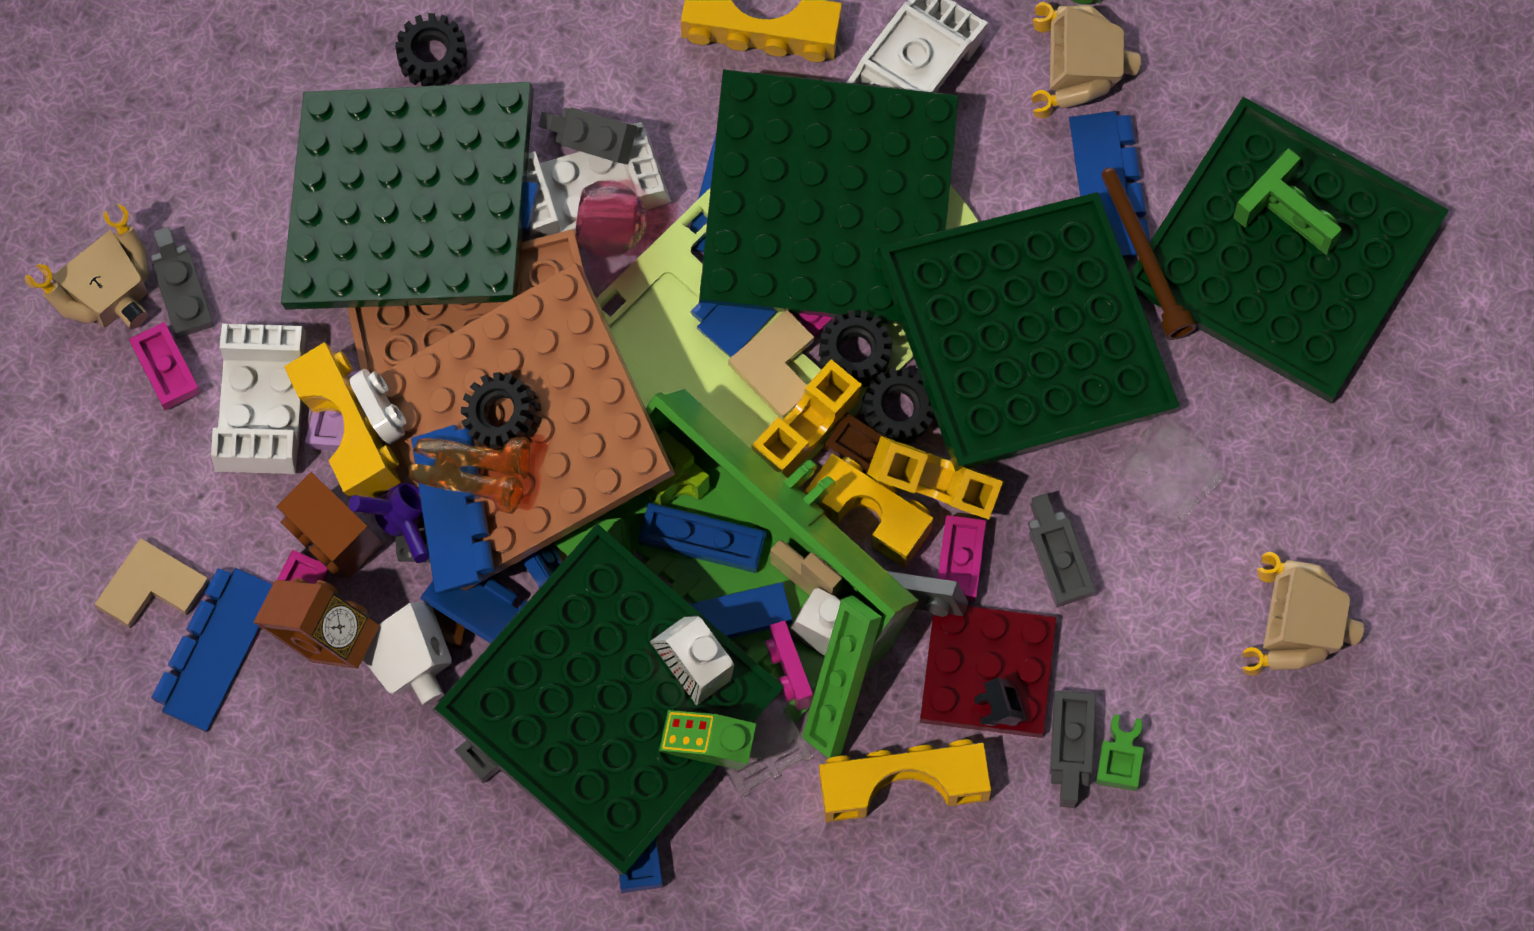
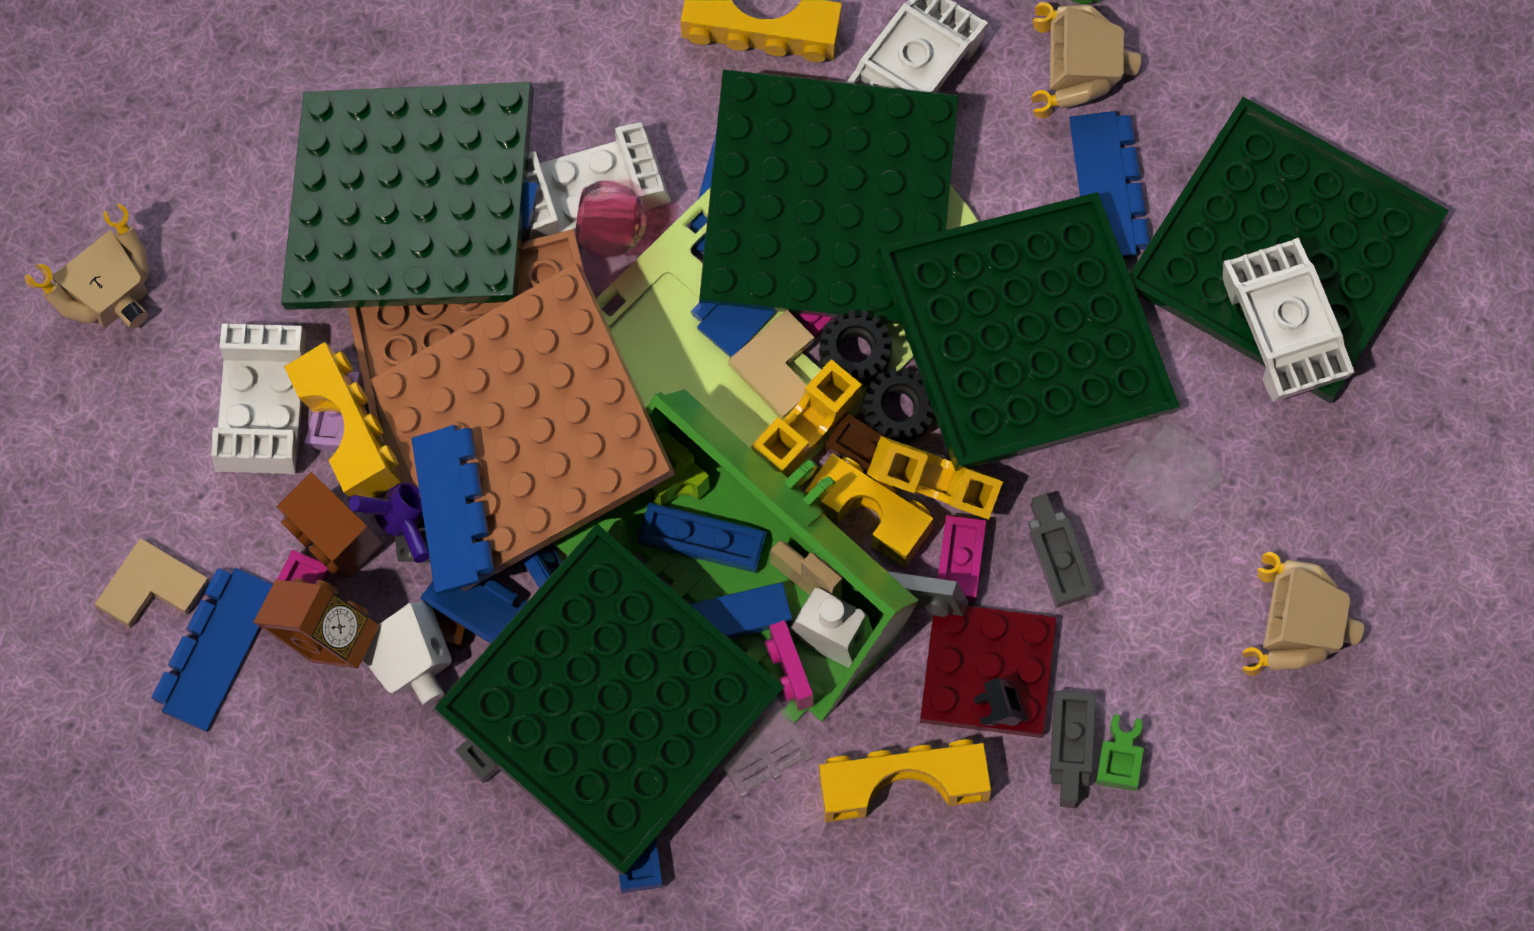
dark pink plate [129,322,200,411] -> none
dark grey hinge [151,227,214,339] -> none
white plate [349,369,406,444] -> none
black tyre [395,13,467,86] -> none
clear orange piece [409,437,530,514] -> none
black tyre [461,372,542,452] -> none
dark grey hinge [538,108,637,165] -> none
white torso [650,616,734,705] -> none
bright green slope [659,710,756,770] -> none
bright green plate [801,596,882,758] -> none
reddish brown piece [1101,167,1196,340] -> none
bright green bracket [1233,148,1342,255] -> none
none -> white plate [1222,238,1354,402]

